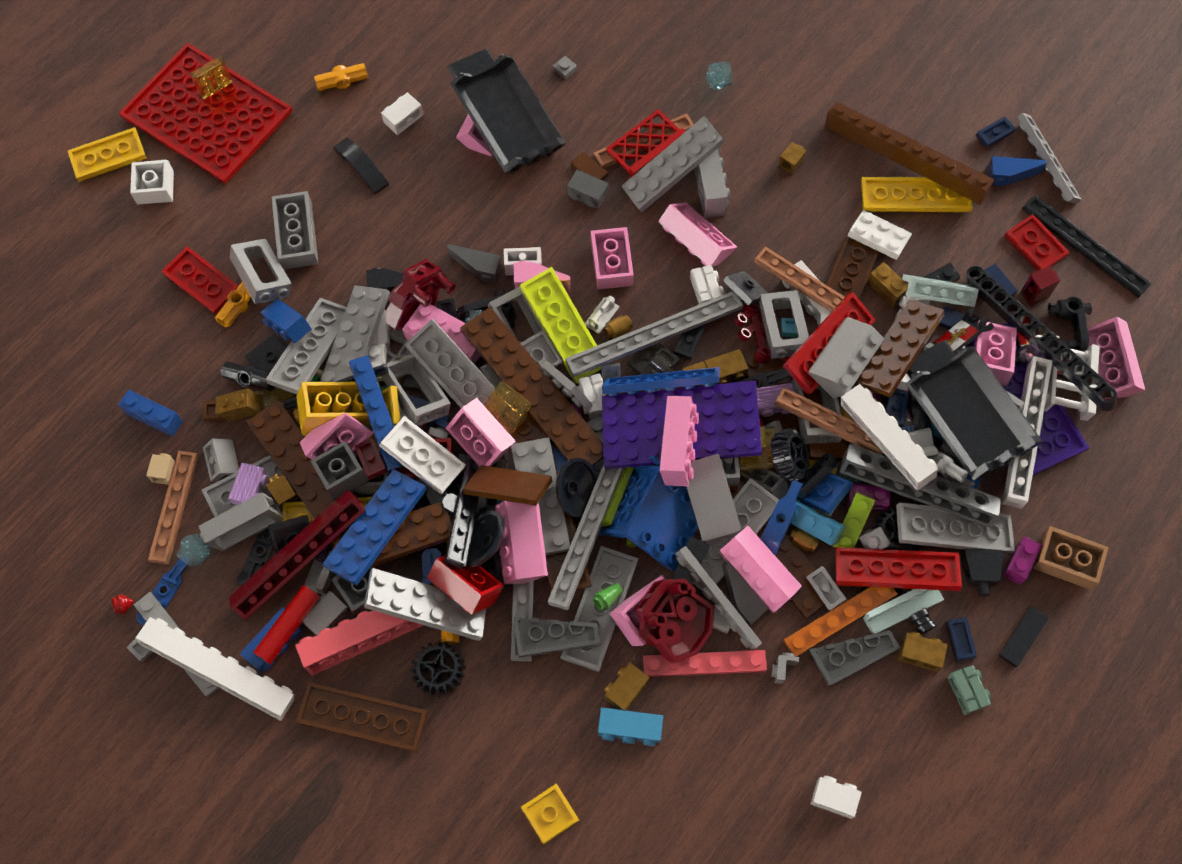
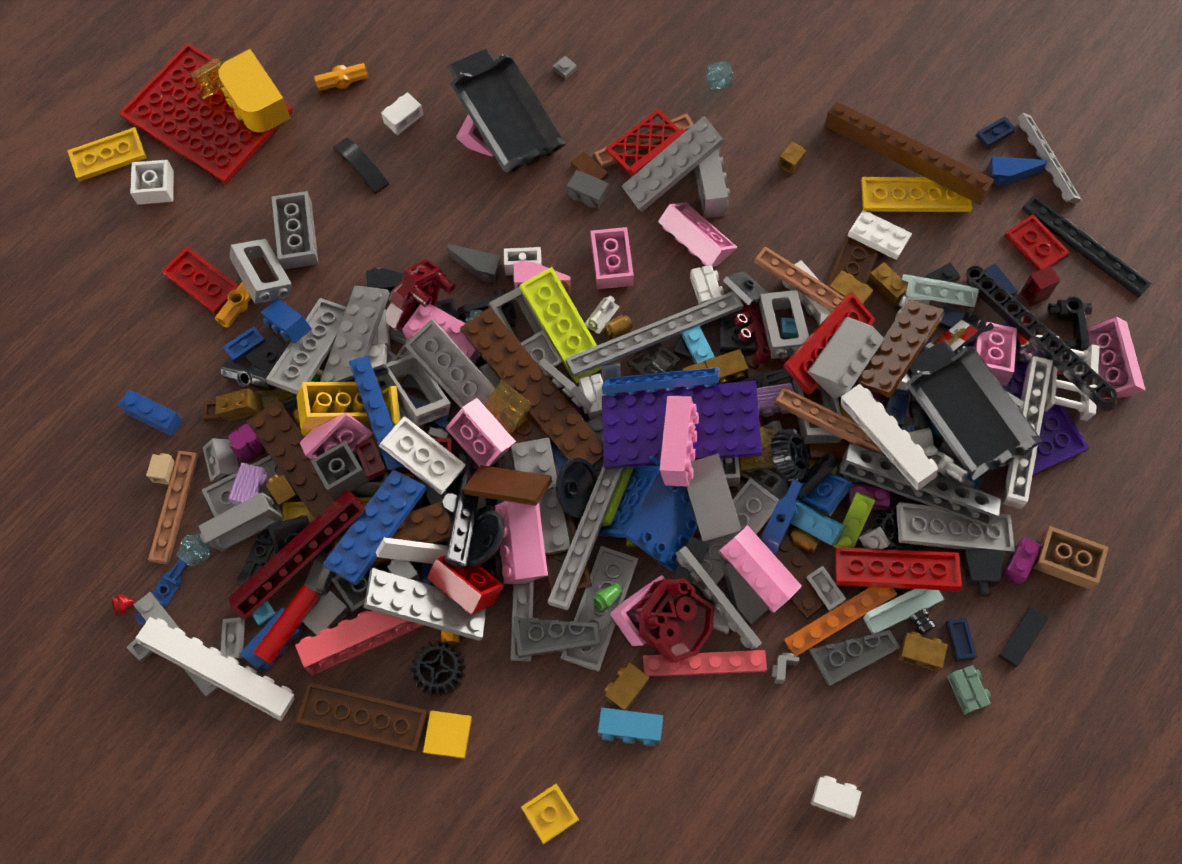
none -> yellow brick [219,49,291,132]
none -> light grey plate [220,617,245,660]
none -> blue plate [223,326,265,363]
none -> magenta brick [228,424,265,463]
none -> medium azure tile [251,600,276,626]
none -> white tile [376,538,447,564]
none -> light grey brick [387,559,422,583]
none -> yellow tile [423,711,472,759]
none -> medium azure plate [682,326,715,364]
none -> black plate [719,318,758,353]
none -> pearl gold brick [829,270,873,306]

